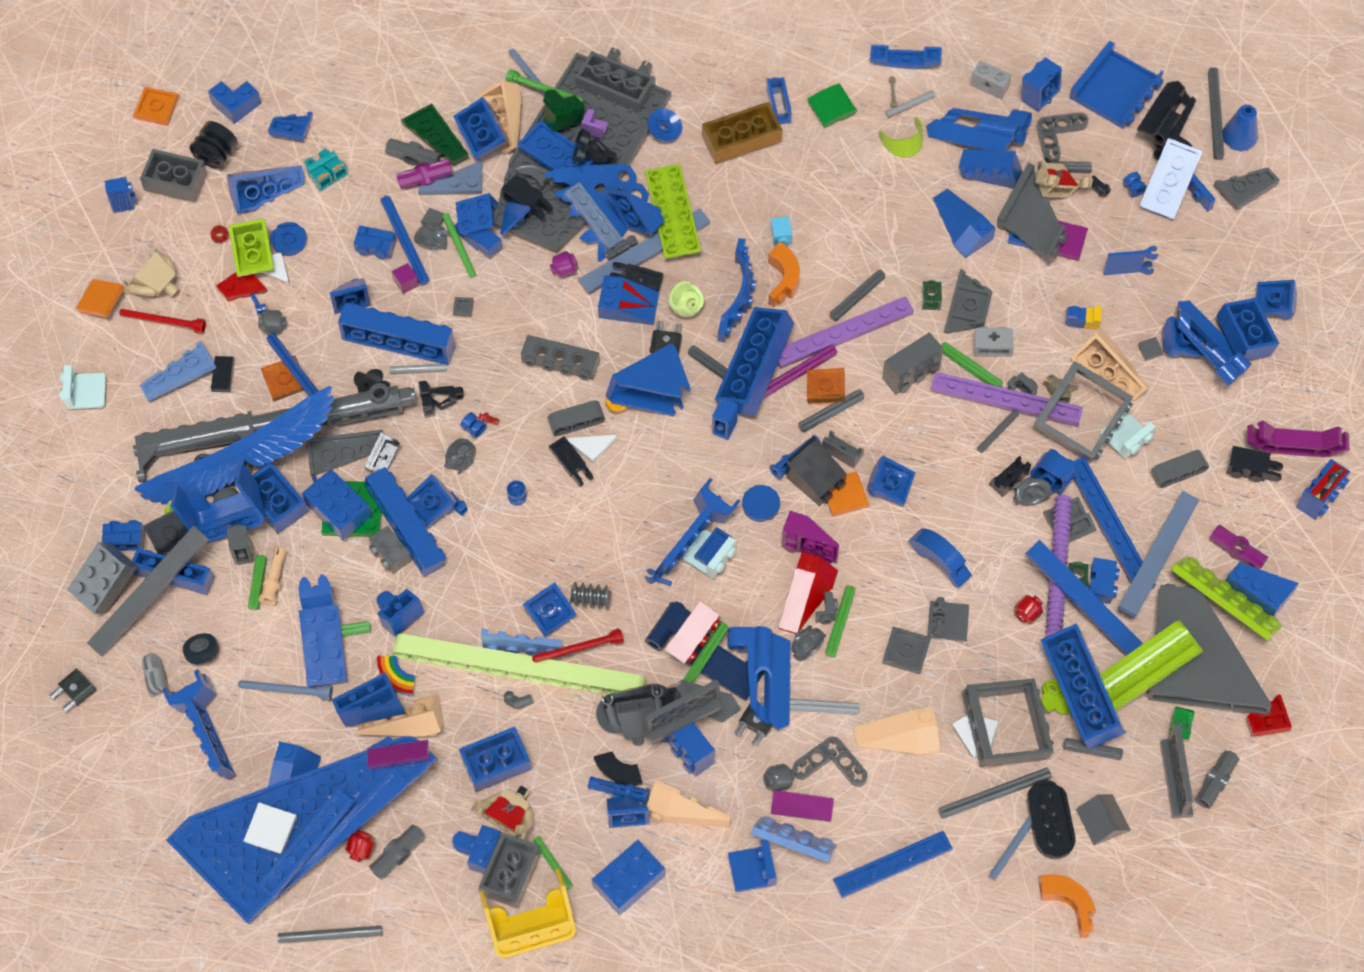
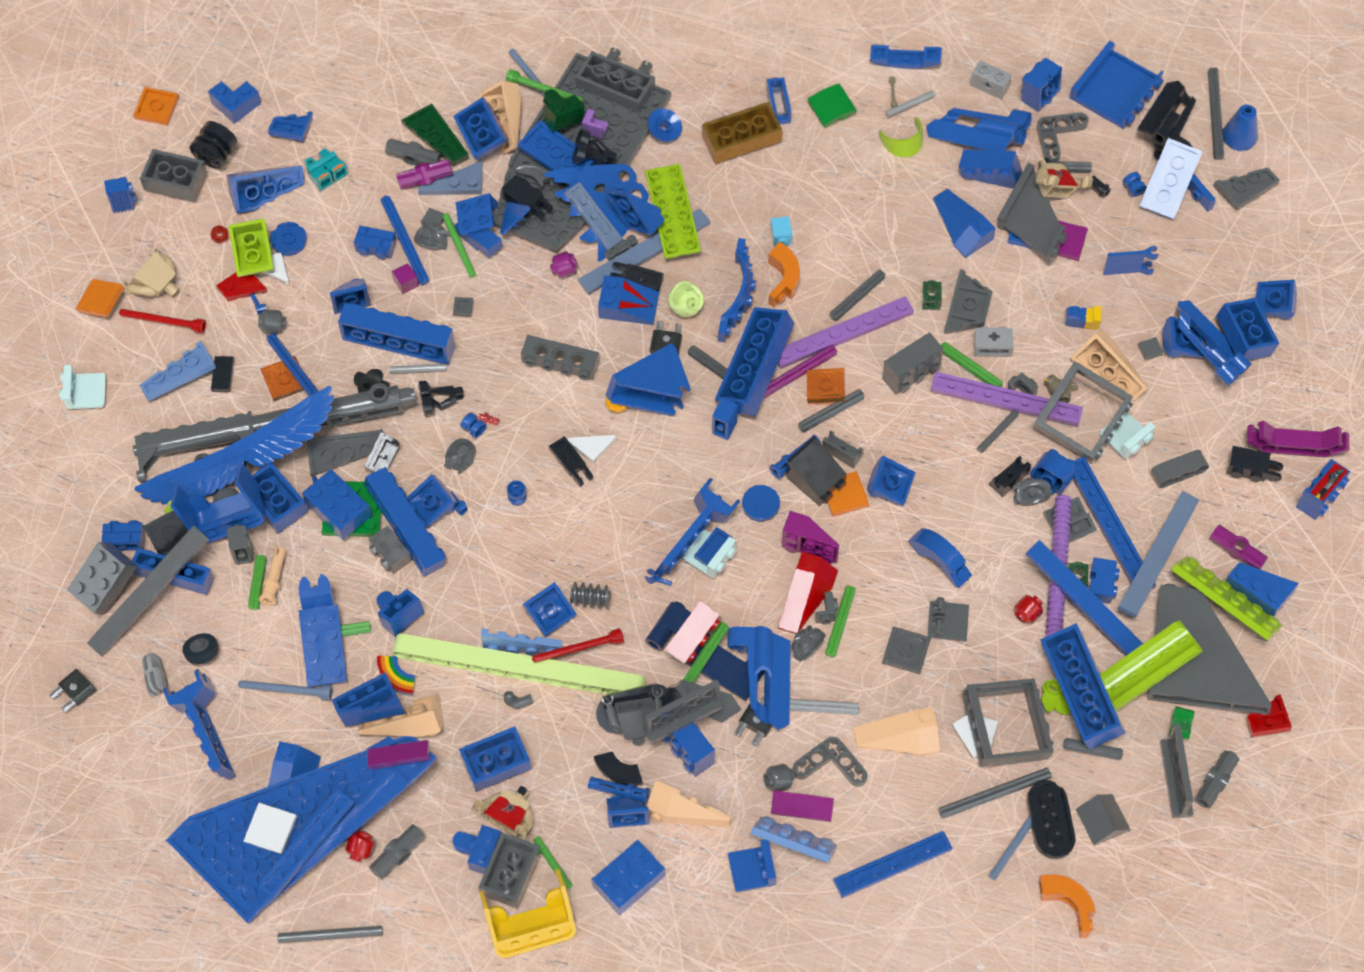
dark grey beam [547,400,605,436] -> none

